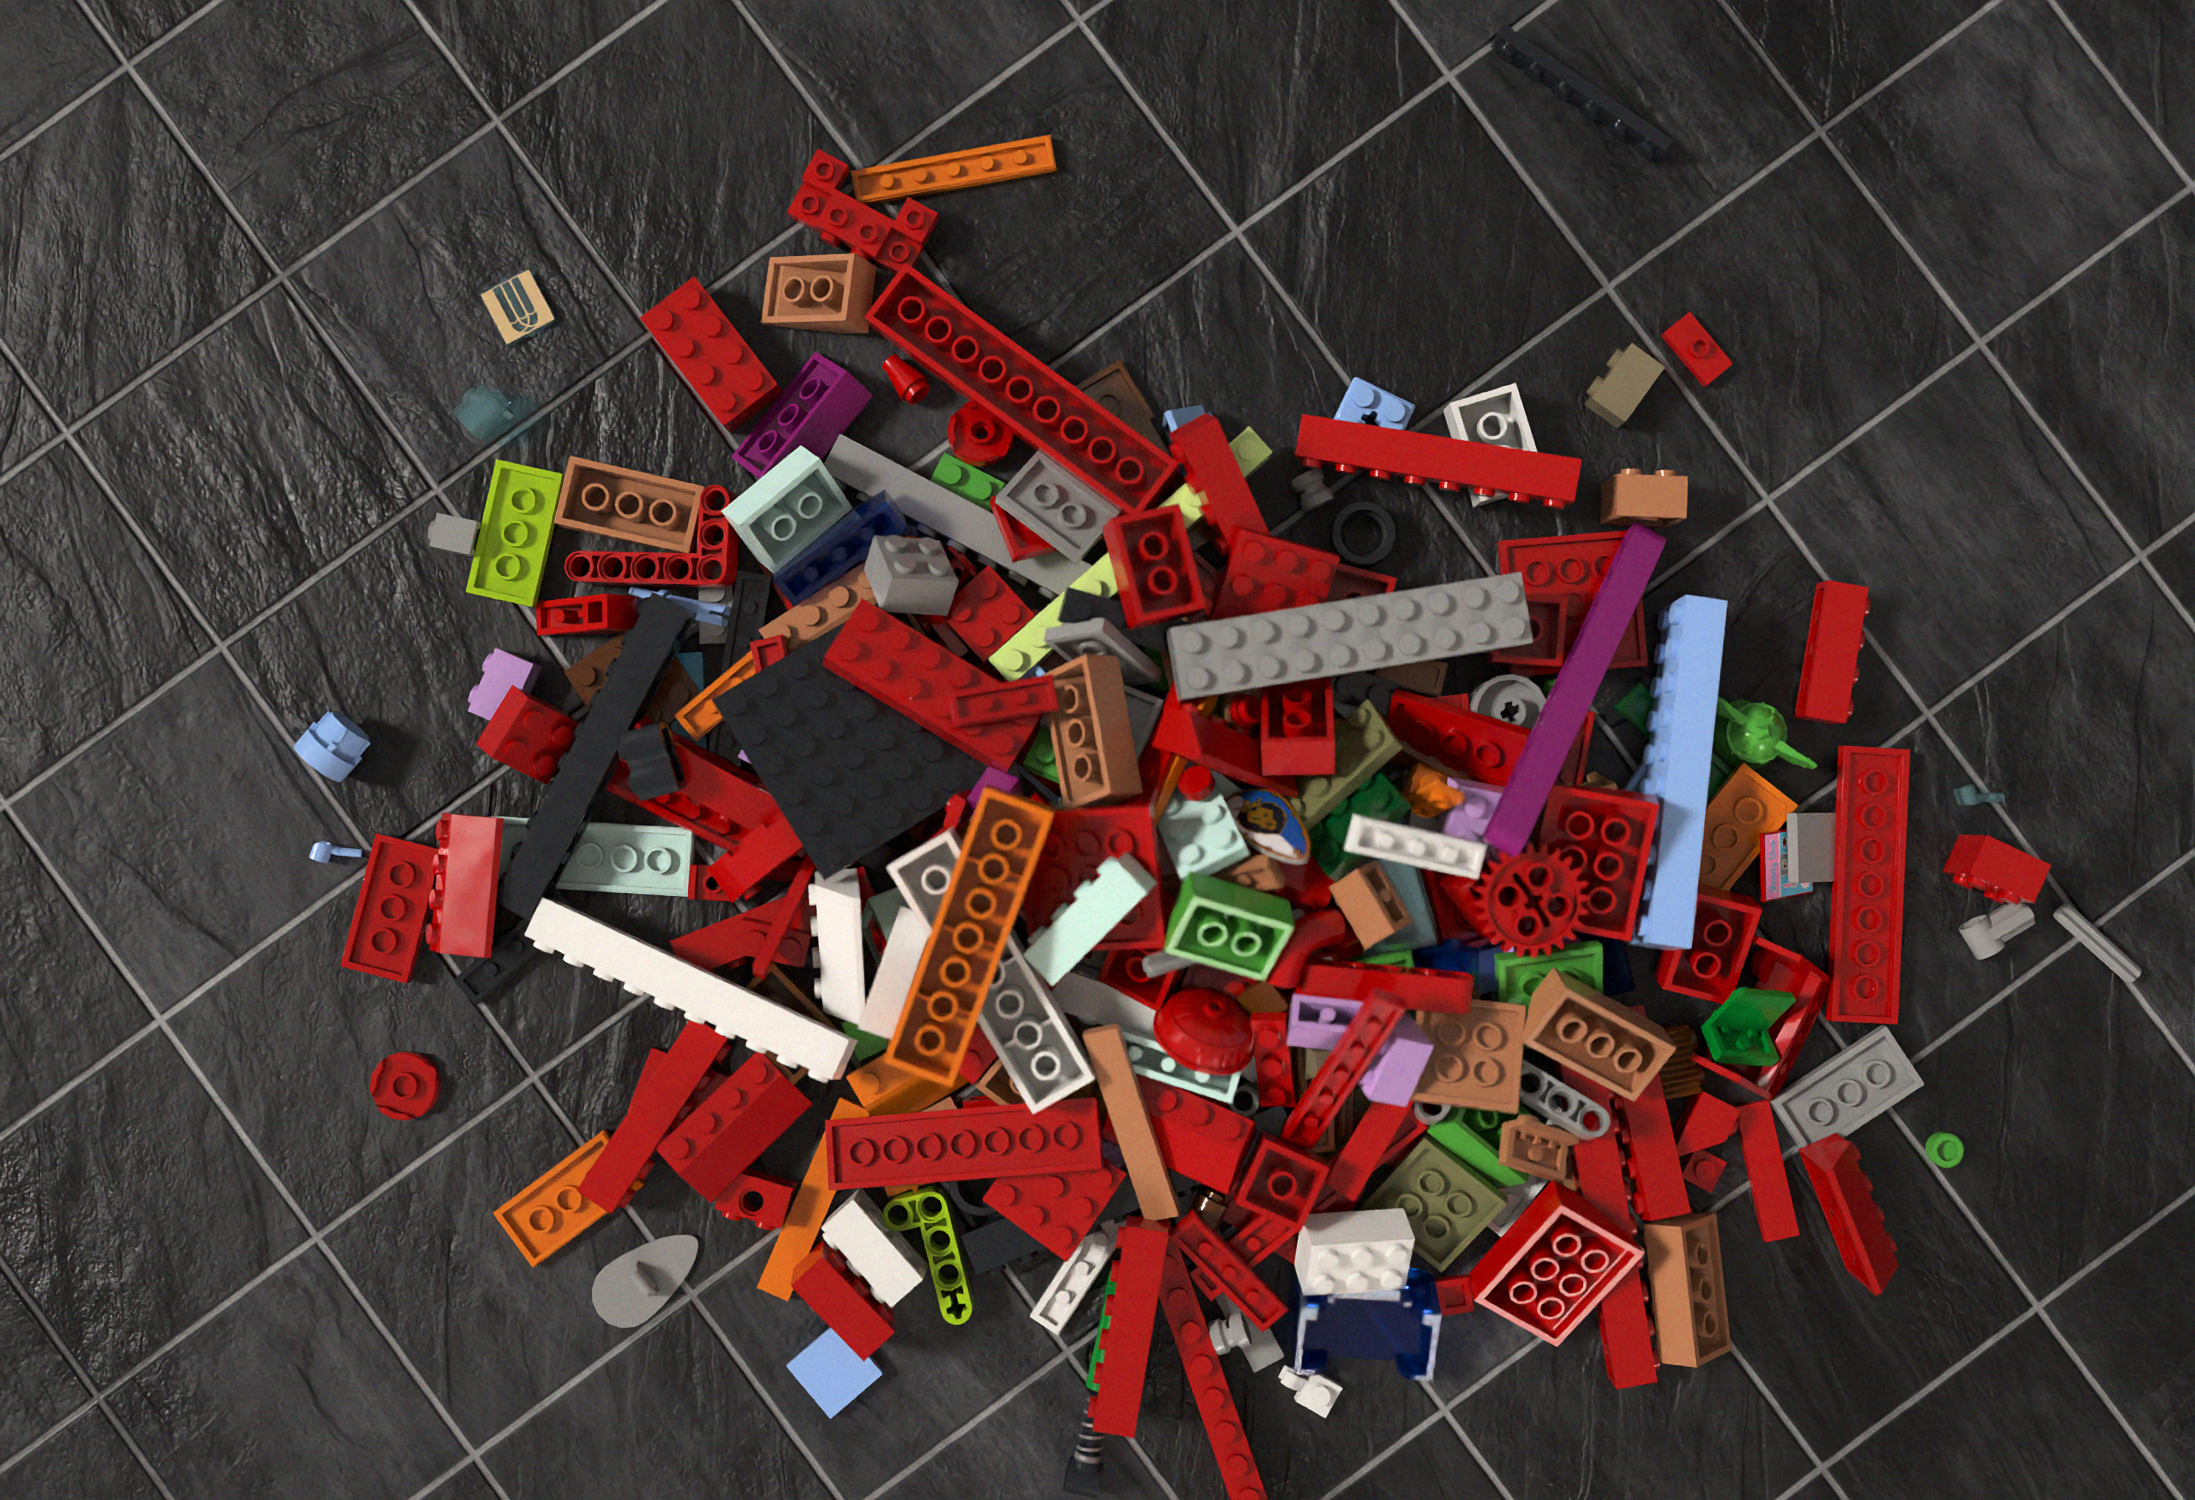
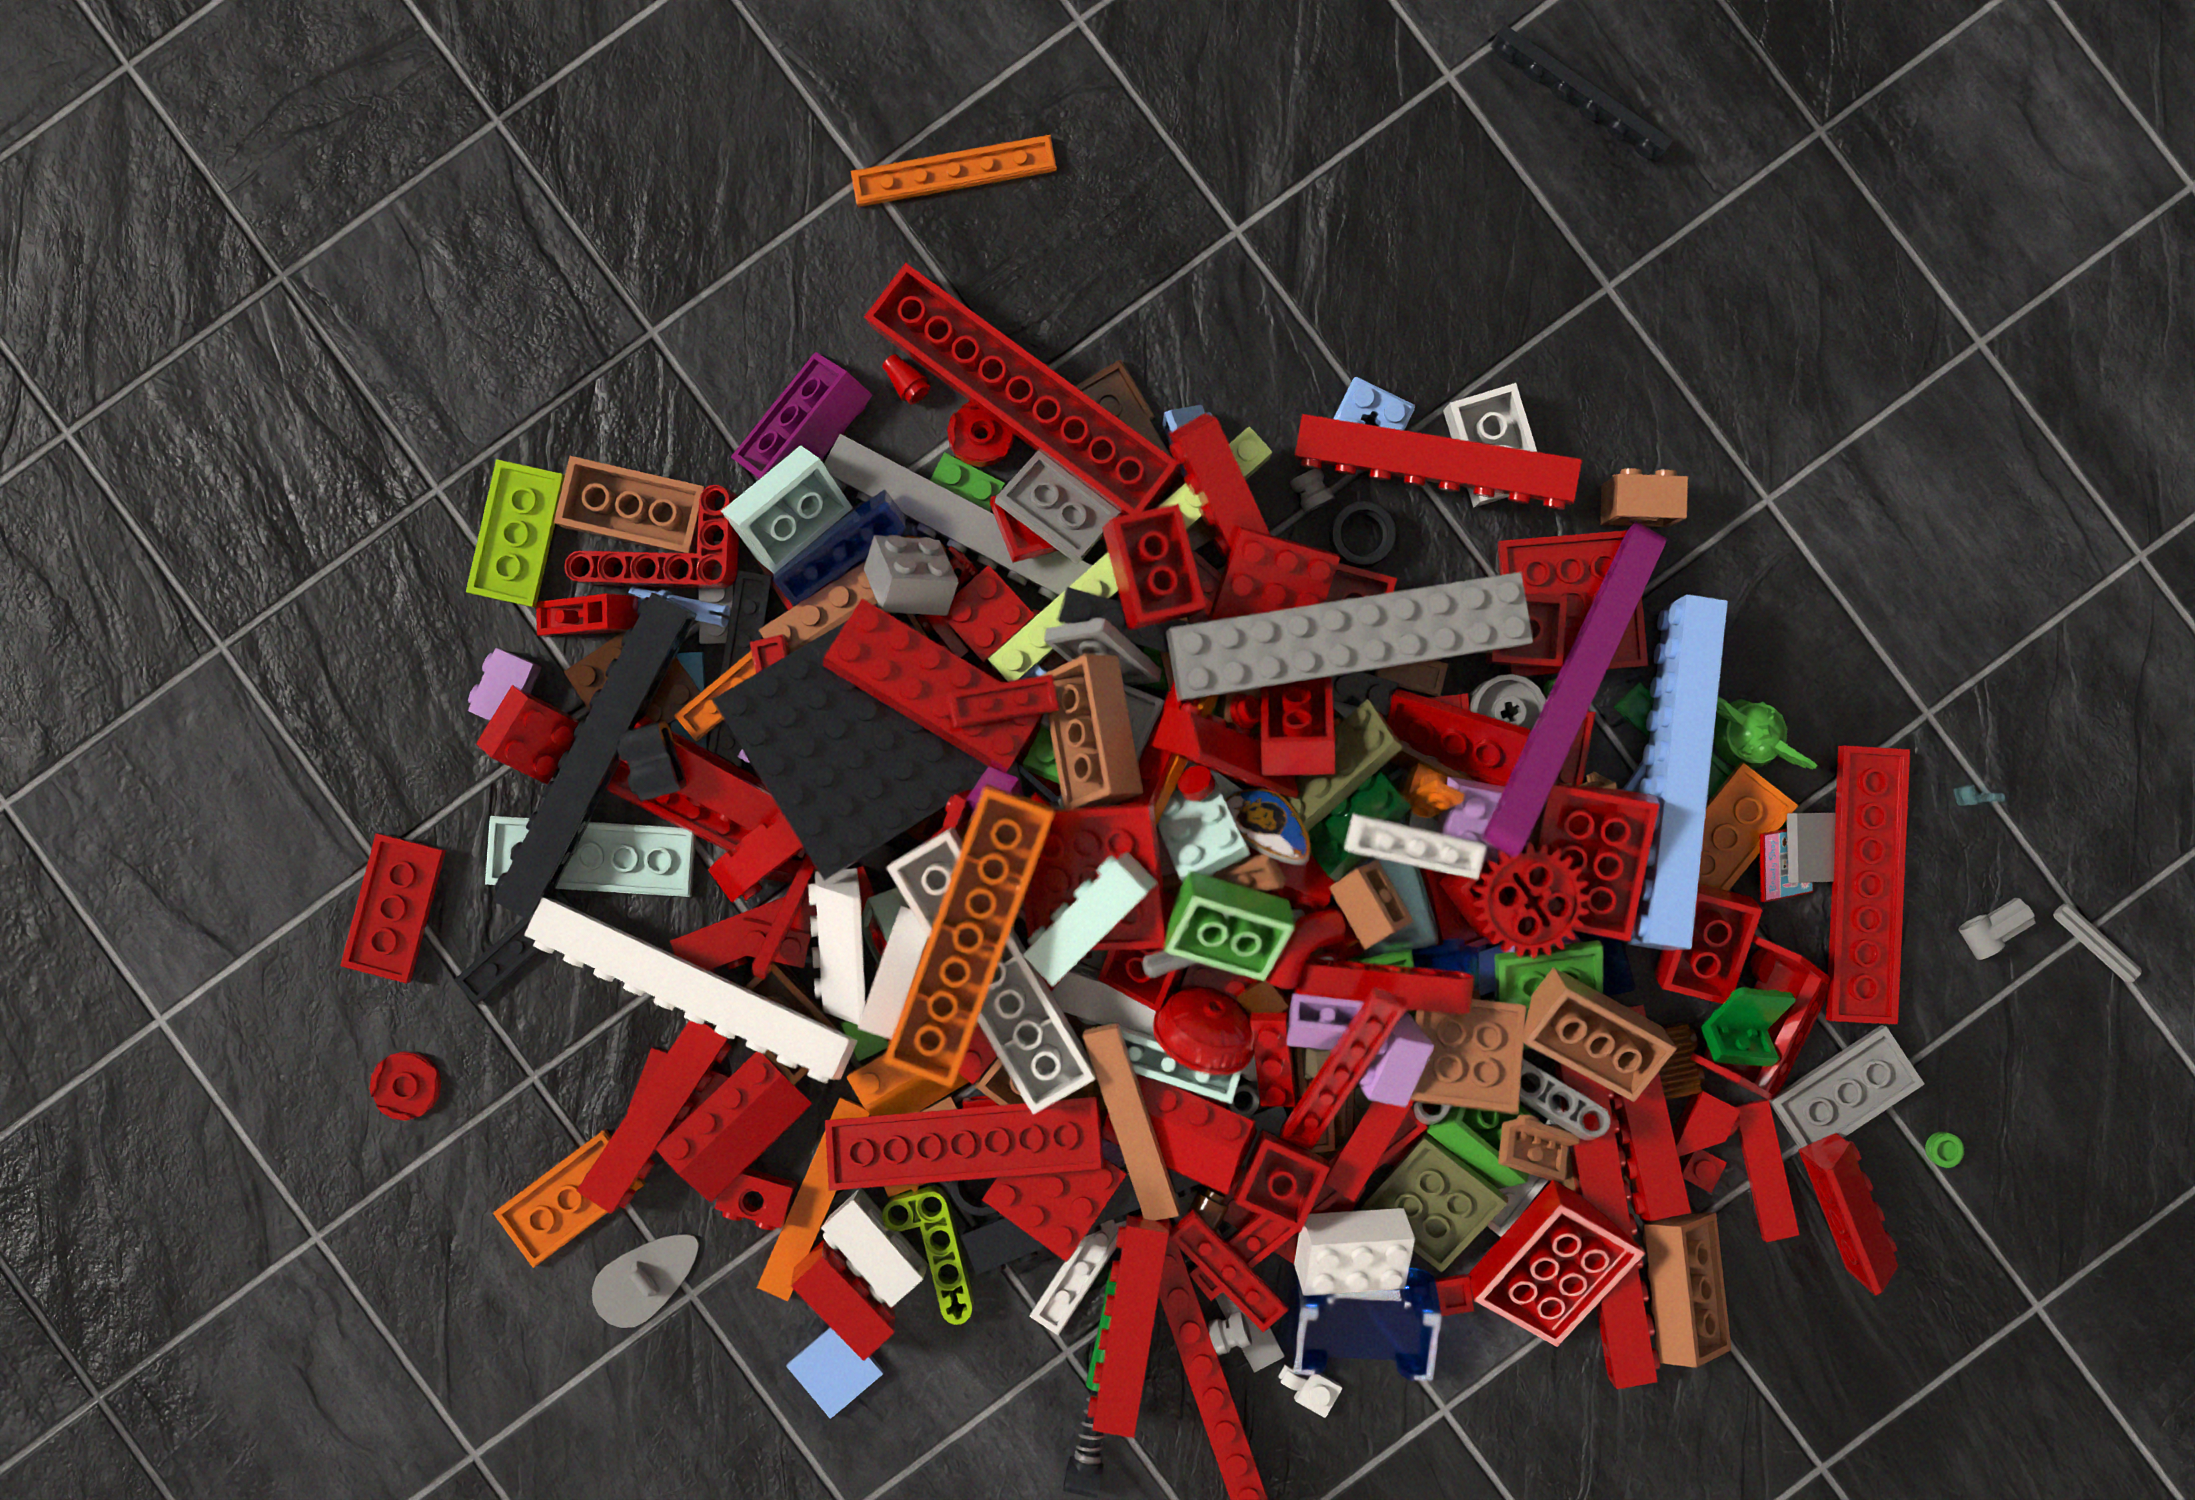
light blue piece [293,710,370,782] -> none
light blue hand [309,841,363,863] -> none
slope [426,813,503,958] -> none
light grey brick [428,513,481,558] -> none
clear light blue brick [452,384,514,443] -> none
piece [479,268,557,347] -> none
red brick [640,276,783,433] -> none
red brick [688,864,730,902] -> none
nougat slope [761,253,877,334] -> none
red bracket [787,149,939,274] -> none
dark tan brick [1584,343,1665,428] -> none
red plate [1660,312,1733,387] -> none
red brick [1794,580,1871,725] -> none
red brick [1942,835,2051,906] -> none

